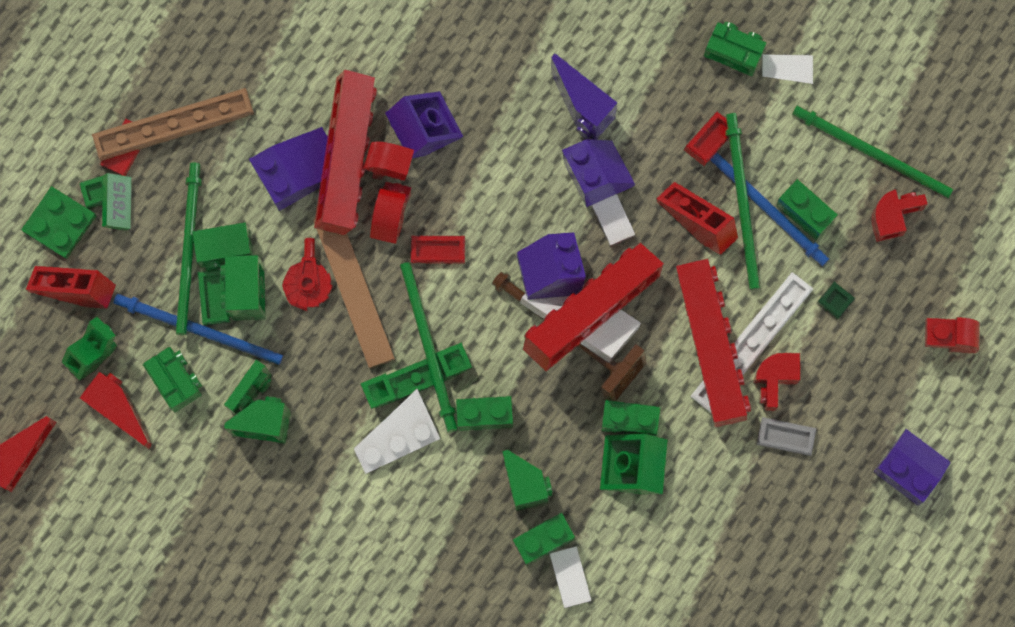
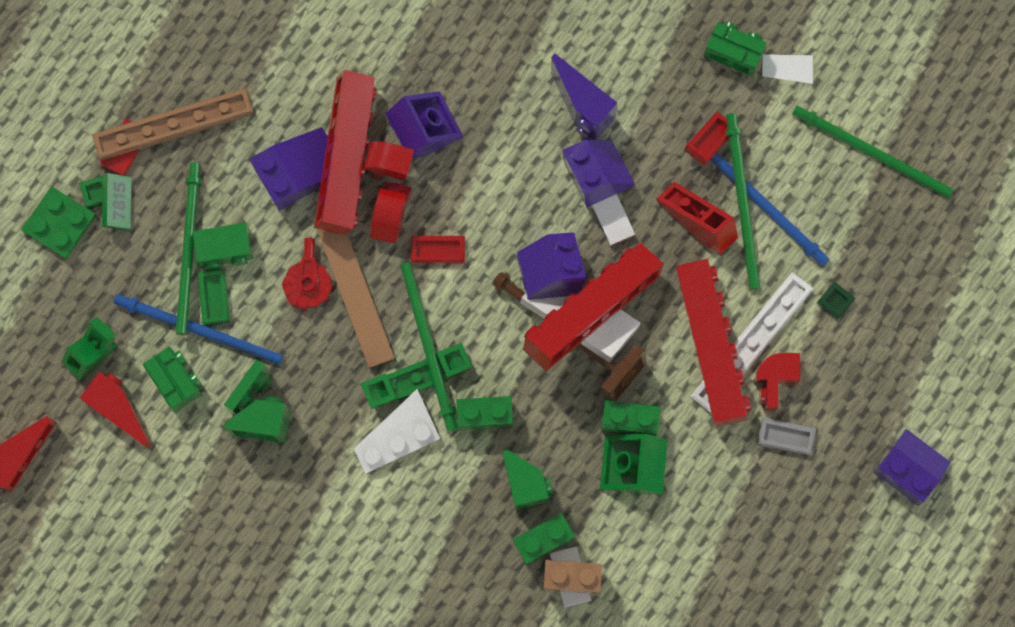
red slope [26,266,116,309] -> none
green brick [220,255,266,321] -> none
green brick [776,179,838,241] -> none
red brick [872,189,928,242] -> none
red brick [925,317,980,353] -> none
none -> medium nougat brick [544,560,602,594]

